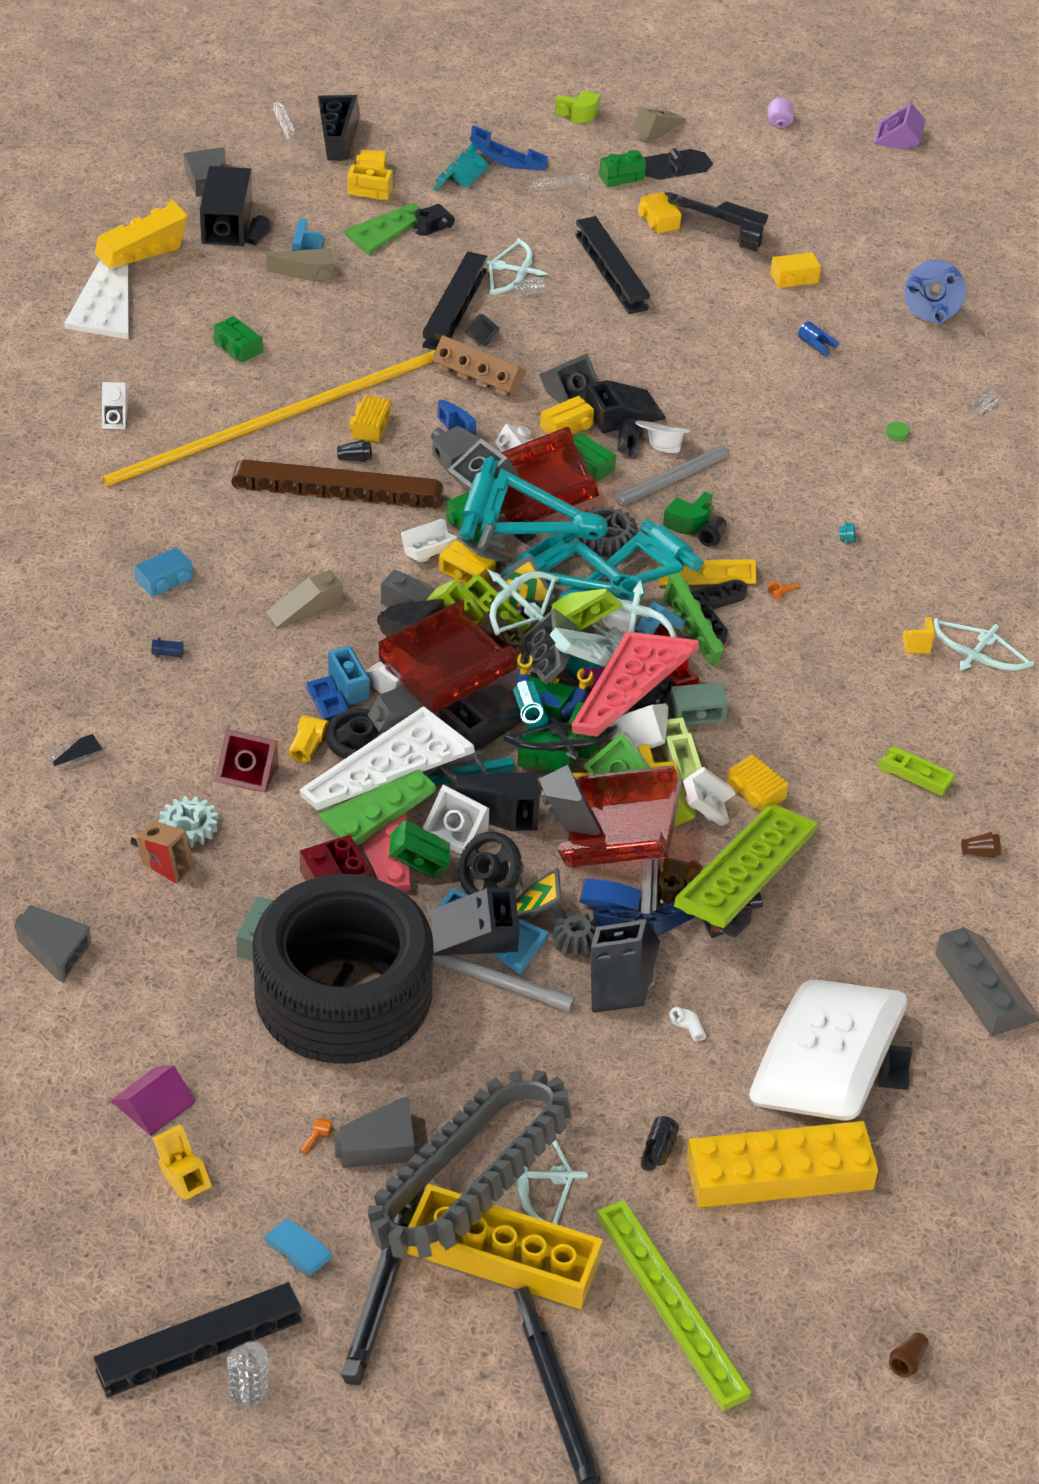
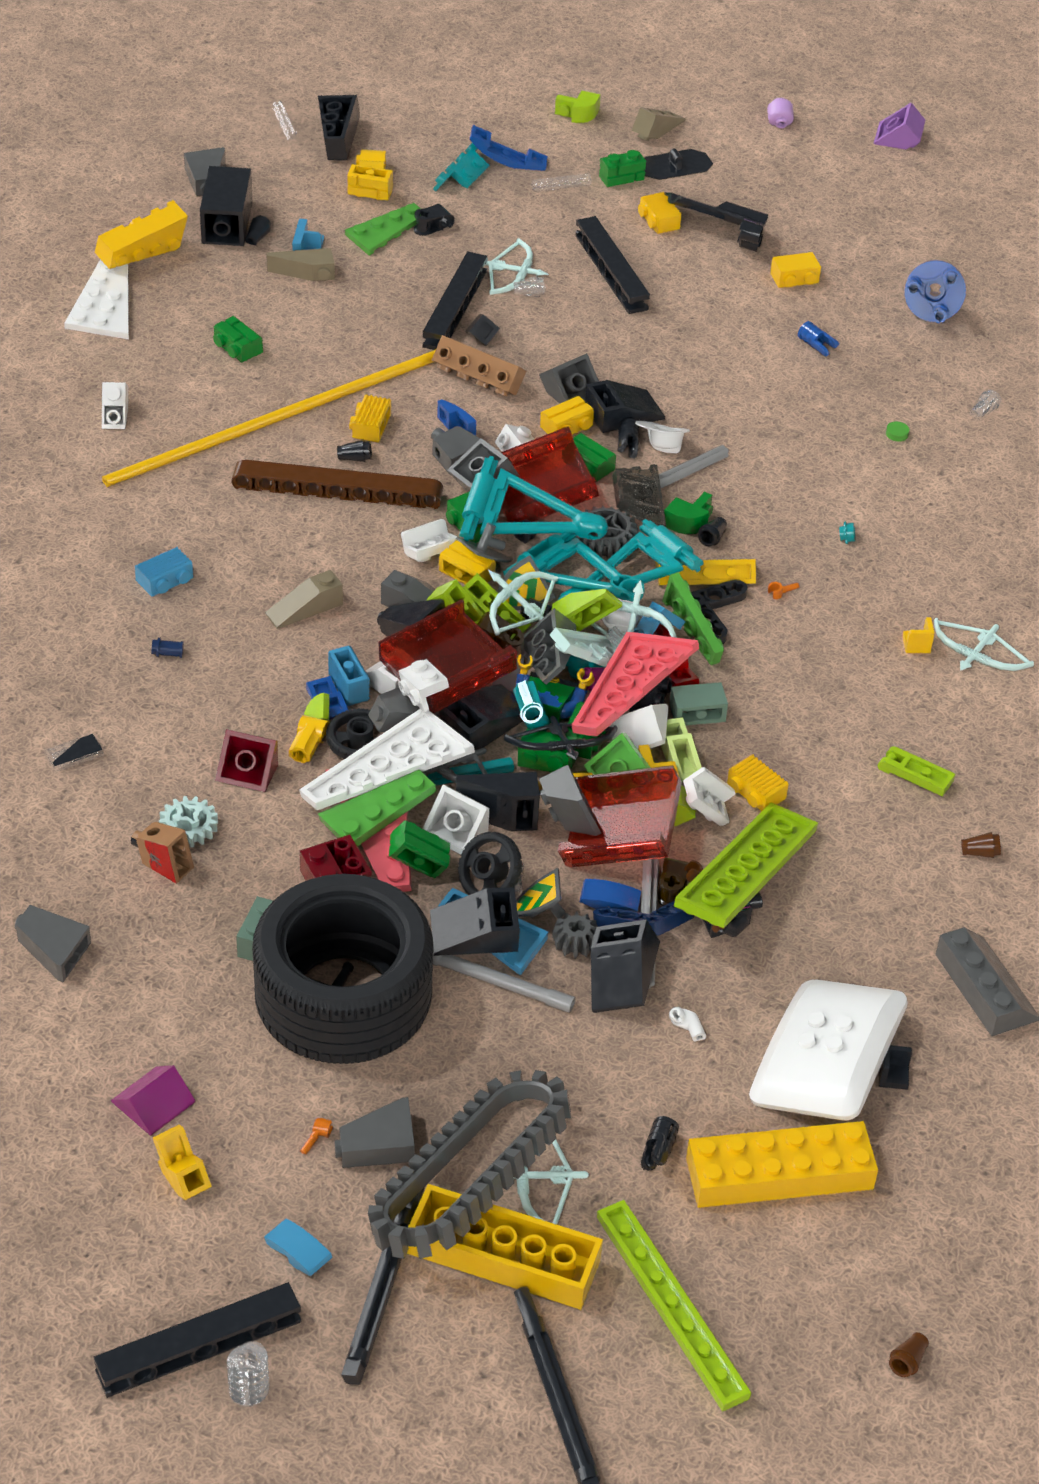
none -> lime tile [304,693,330,720]
none -> white bracket [398,659,449,712]
none -> clear smoke wing [612,464,666,527]

